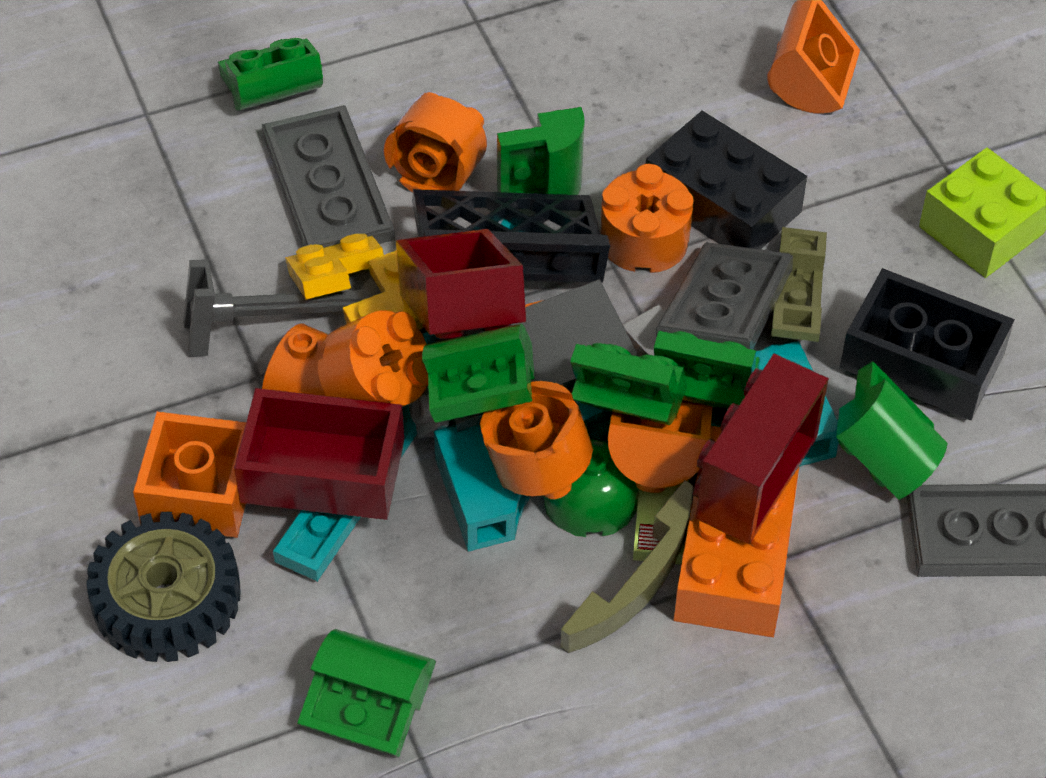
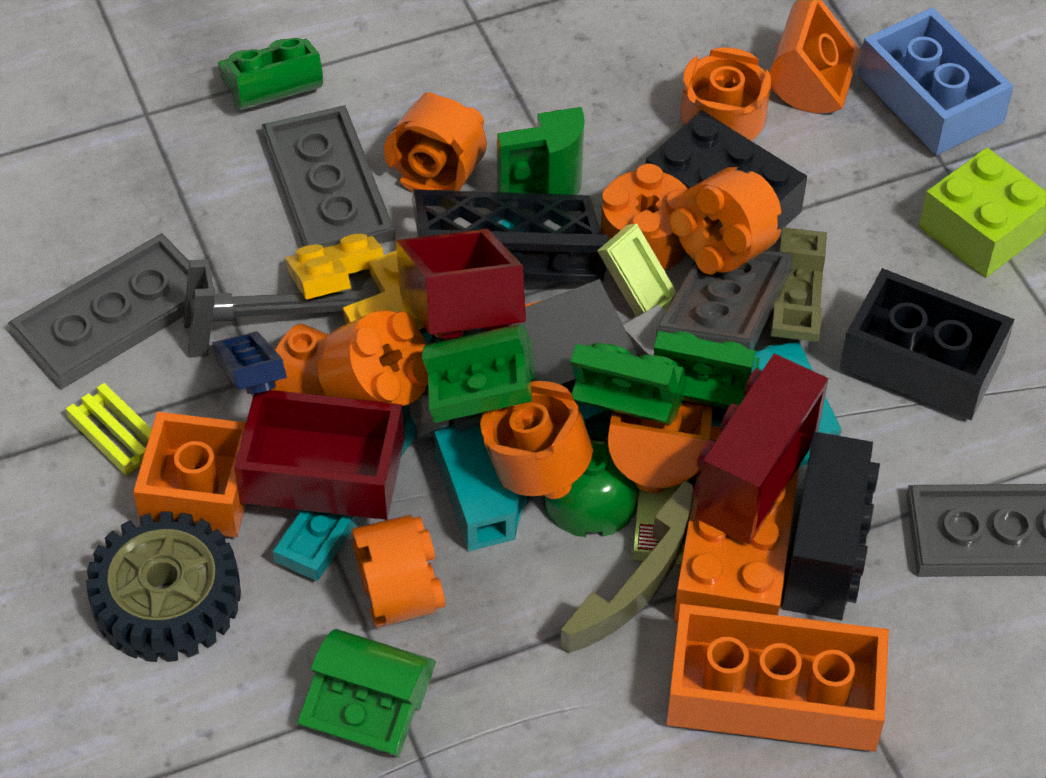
green brick [836,361,948,500] -> none
none -> dark grey tile [8,233,215,390]
none -> neon yellow tile [66,383,152,476]
none -> dark blue plate [212,331,287,394]
none -> orange brick [351,514,446,628]
none -> yellowish green tile [598,224,676,317]
none -> orange brick [666,604,889,752]
none -> orange brick [669,167,782,275]
none -> orange brick [680,47,771,141]
none -> black brick [782,431,880,621]
none -> medium blue brick [858,7,1014,155]

